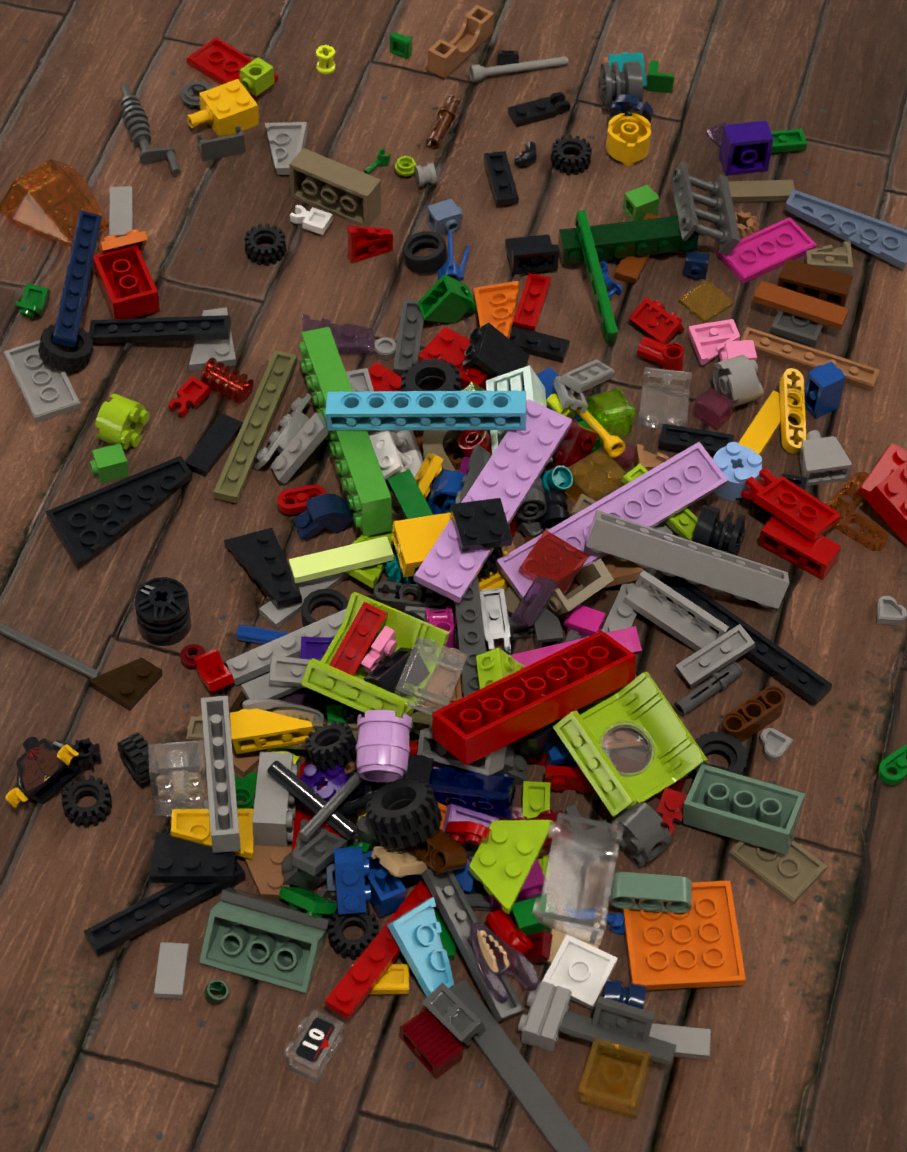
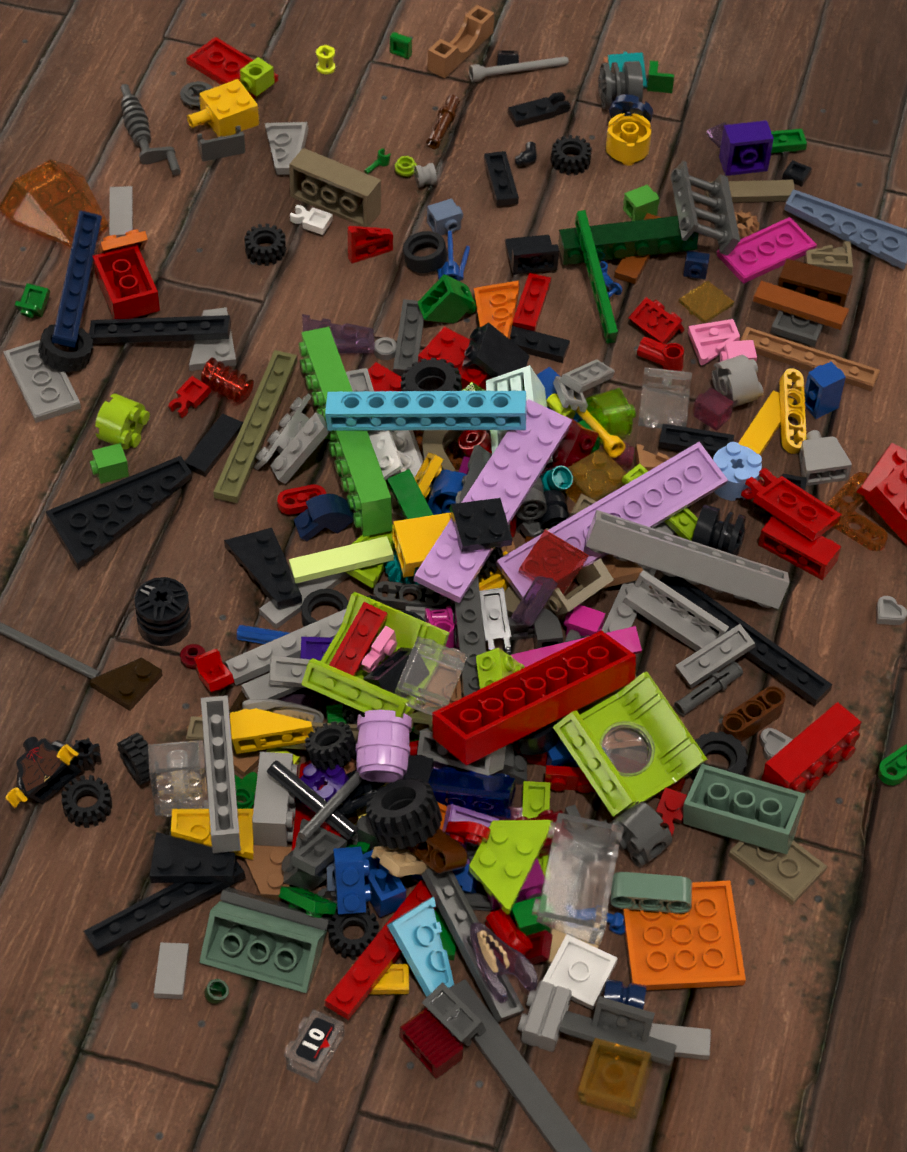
none -> red brick [761,702,862,793]
none -> black tile [782,160,812,187]

